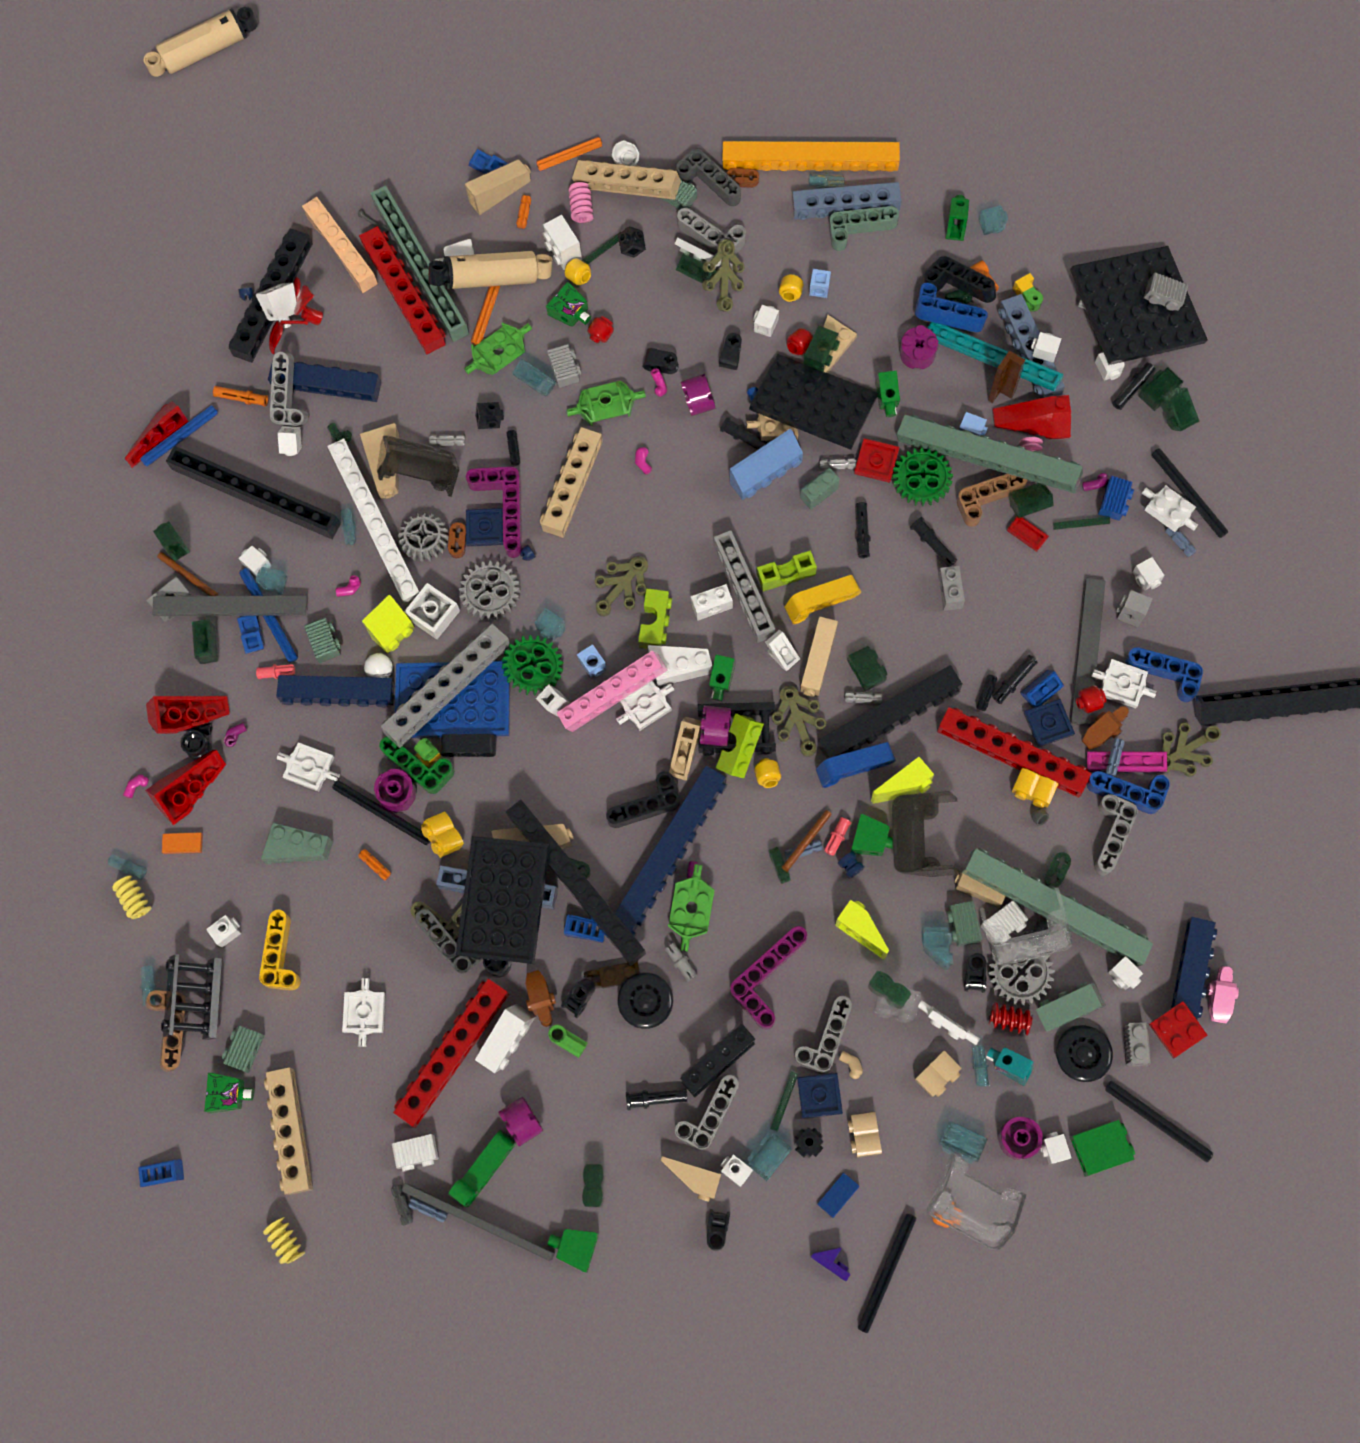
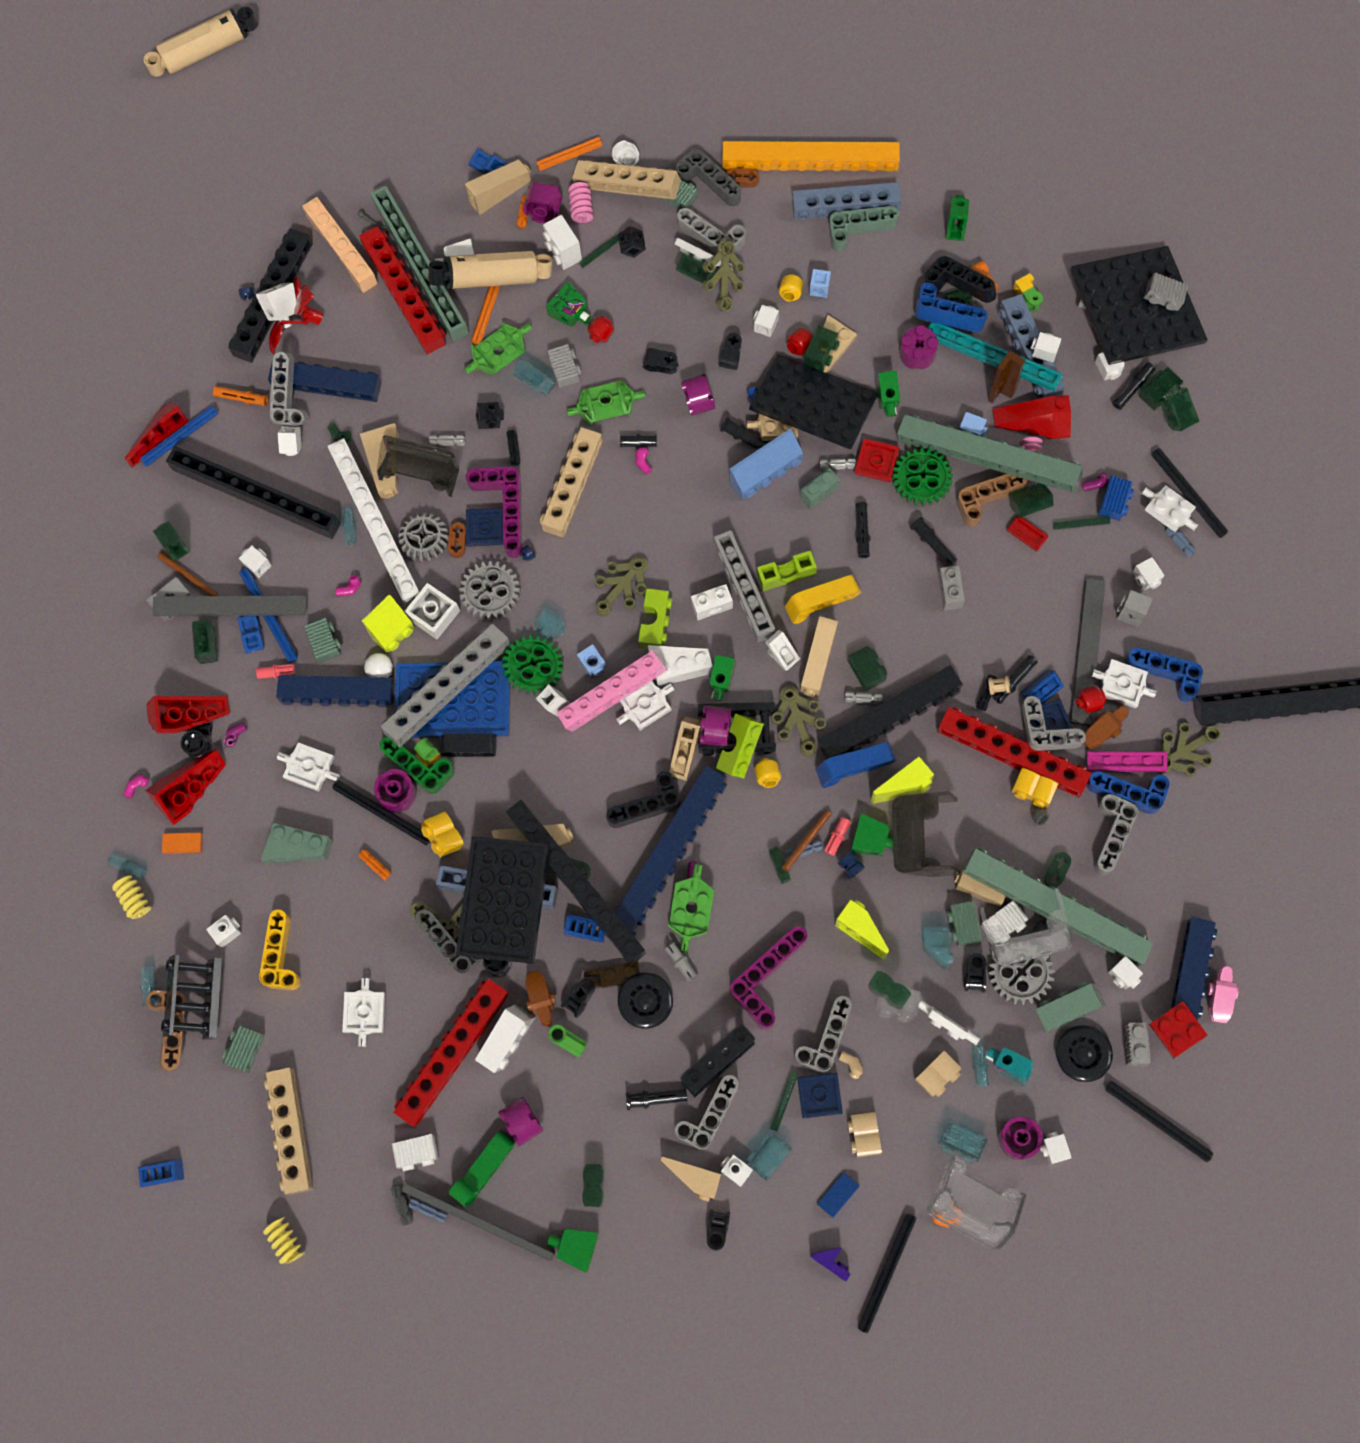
green torso [204,1073,254,1113] -> none
clear light blue brick [256,567,288,595] -> none
yellow head [564,258,591,285] -> none
dark pink arm [650,368,667,397] -> none
black brick [794,1128,824,1158] -> none
clear light blue axle [809,173,845,188] -> none
clear light blue brick [979,205,1008,235] -> none
red piece [988,1002,1033,1036] -> none
green brick [1069,1120,1135,1177] -> none
sand blue axle [1106,738,1124,776] -> none
none -> magenta brick [523,182,562,224]
none -> black pin [620,434,657,449]
none -> tan bush [989,676,1010,695]
none -> light grey beam [1022,696,1086,751]

